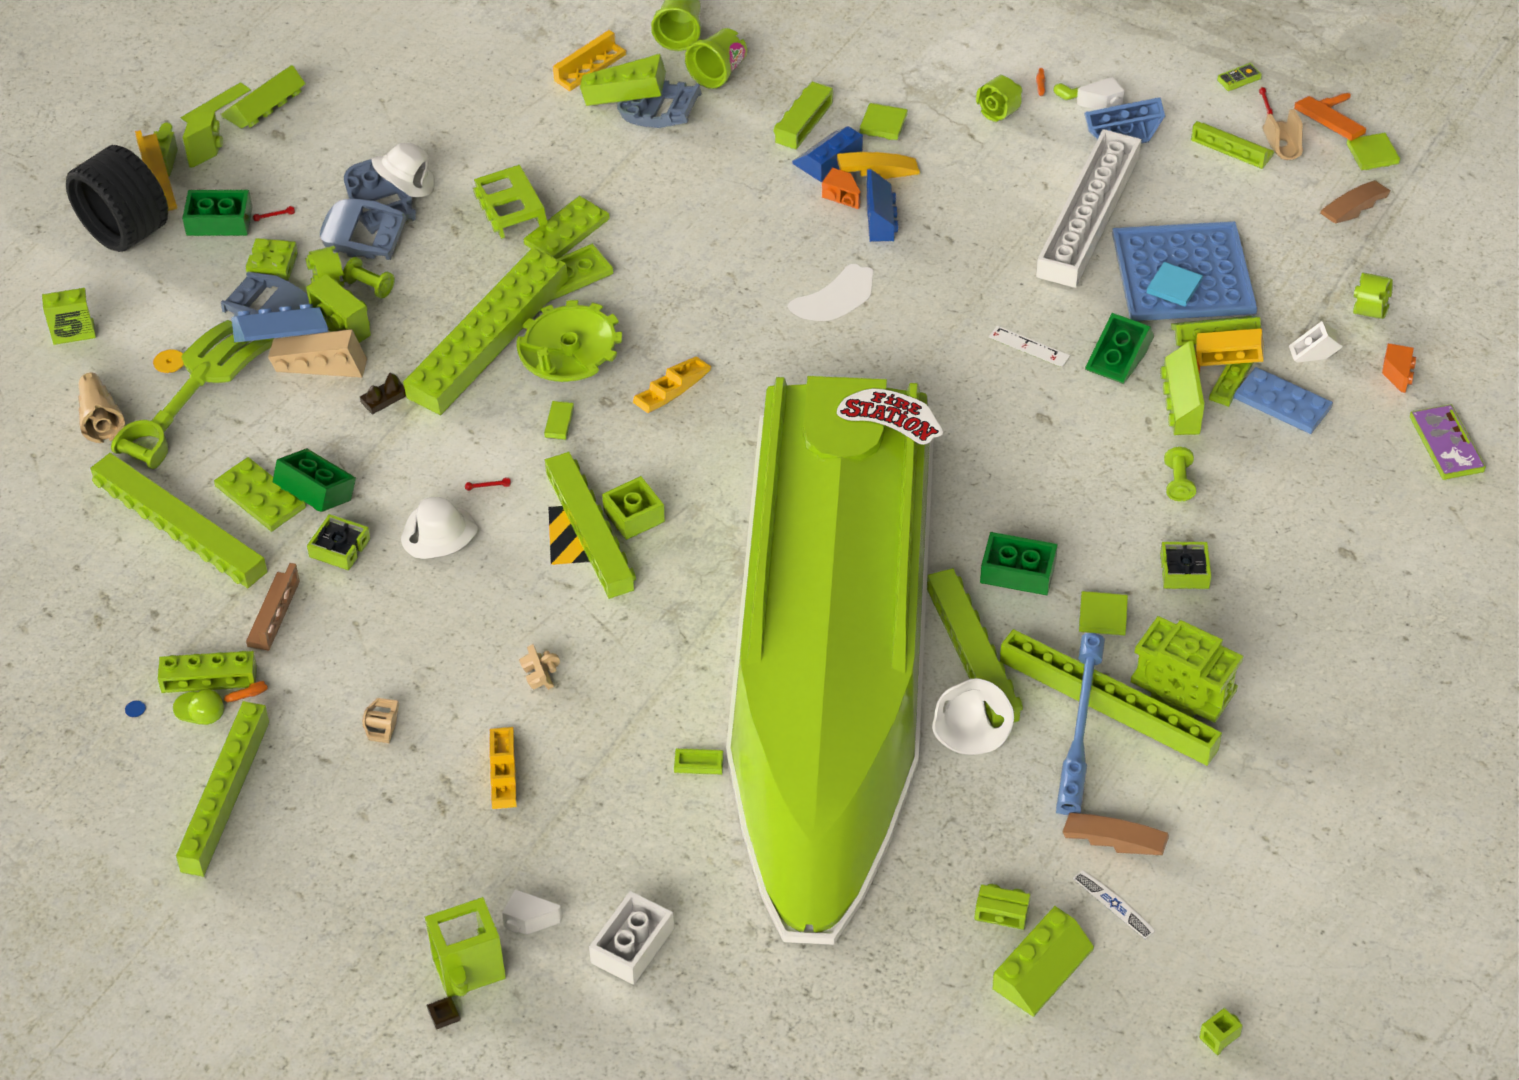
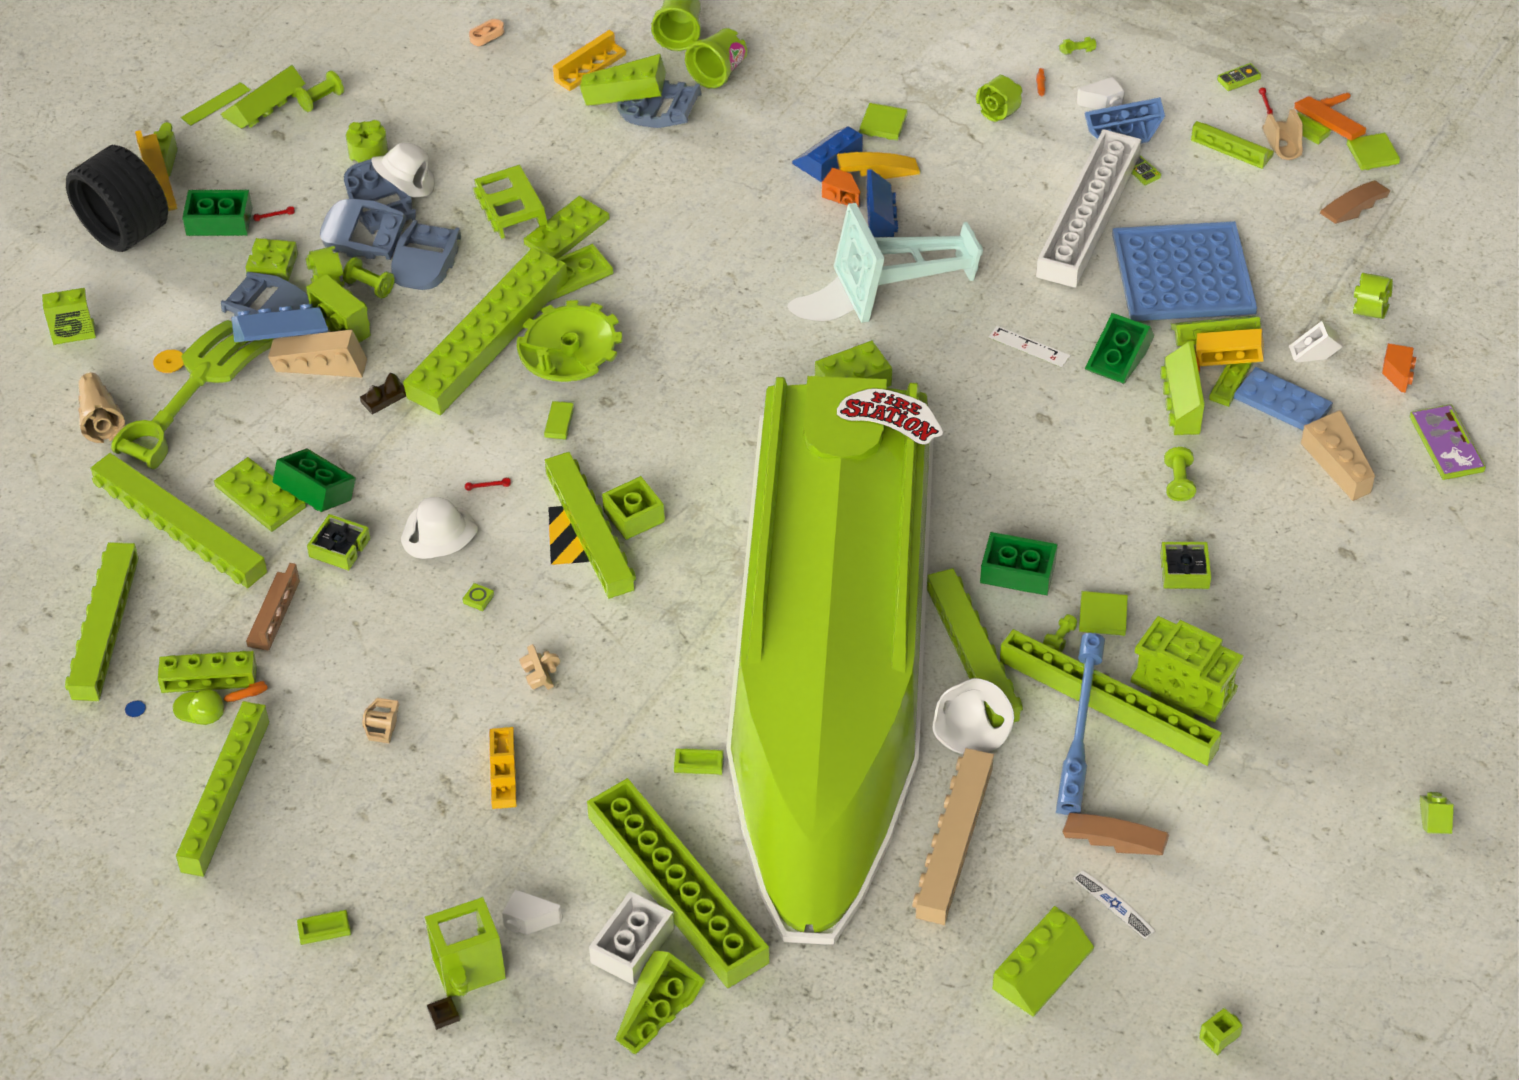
lime slope [183,111,223,168] -> none
yellow slope [633,356,711,413] -> none
lime brick [774,81,833,150] -> none
lime brick [974,884,1031,930] -> none
lime arm [1053,83,1080,100] -> none
medium azure tile [1147,262,1203,307] -> none
none -> lime brick [65,542,139,701]
none -> lime hose [295,70,344,112]
none -> lime tile [297,910,351,945]
none -> lime brick [346,120,388,163]
none -> sand blue slope [391,220,461,290]
none -> lime tile [462,583,494,611]
none -> light nougat plate [469,19,504,46]
none -> lime brick [587,778,769,989]
none -> lime wedge [615,951,706,1054]
none -> lime brick [815,340,892,387]
none -> light aqua piece [834,203,983,323]
none -> tan brick [912,748,994,925]
none -> lime bar [1043,614,1077,652]
none -> lime bar [1059,37,1096,55]
none -> tile [1131,155,1161,185]
none -> lime tile [1297,112,1331,145]
none -> tan wedge [1301,410,1375,501]
none -> lime slope [1419,792,1454,834]

